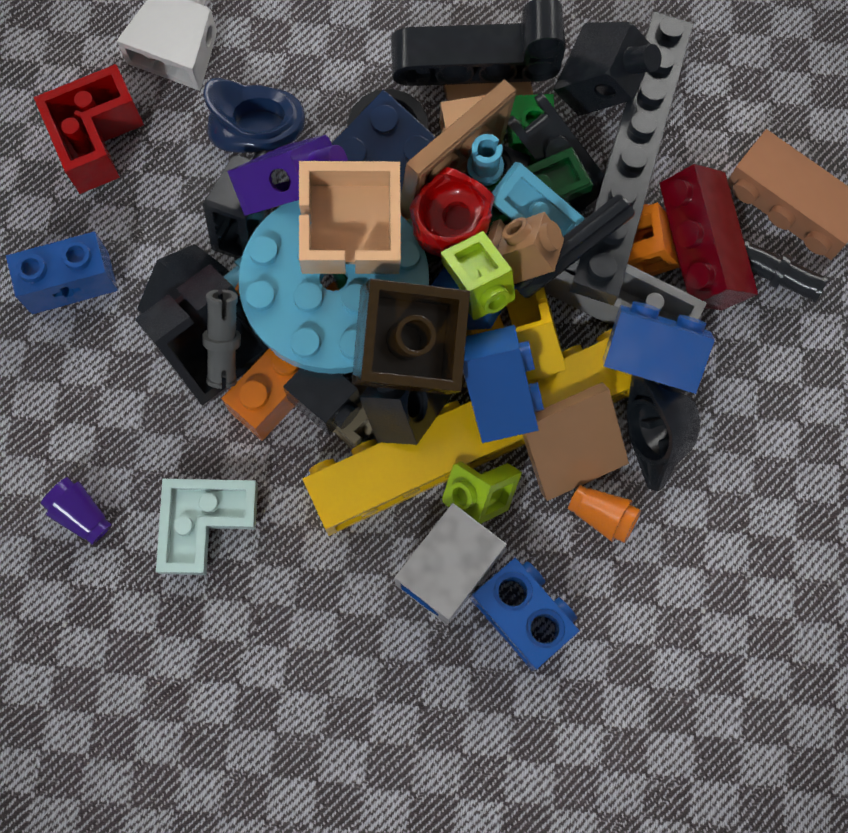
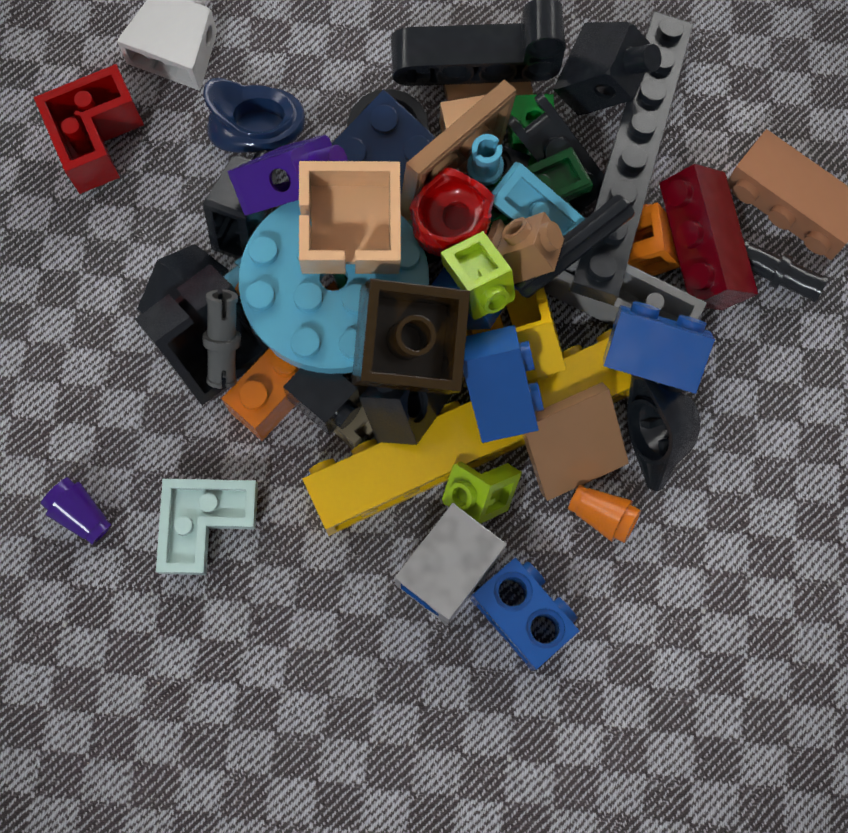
blue brick [6,231,118,315] -> none

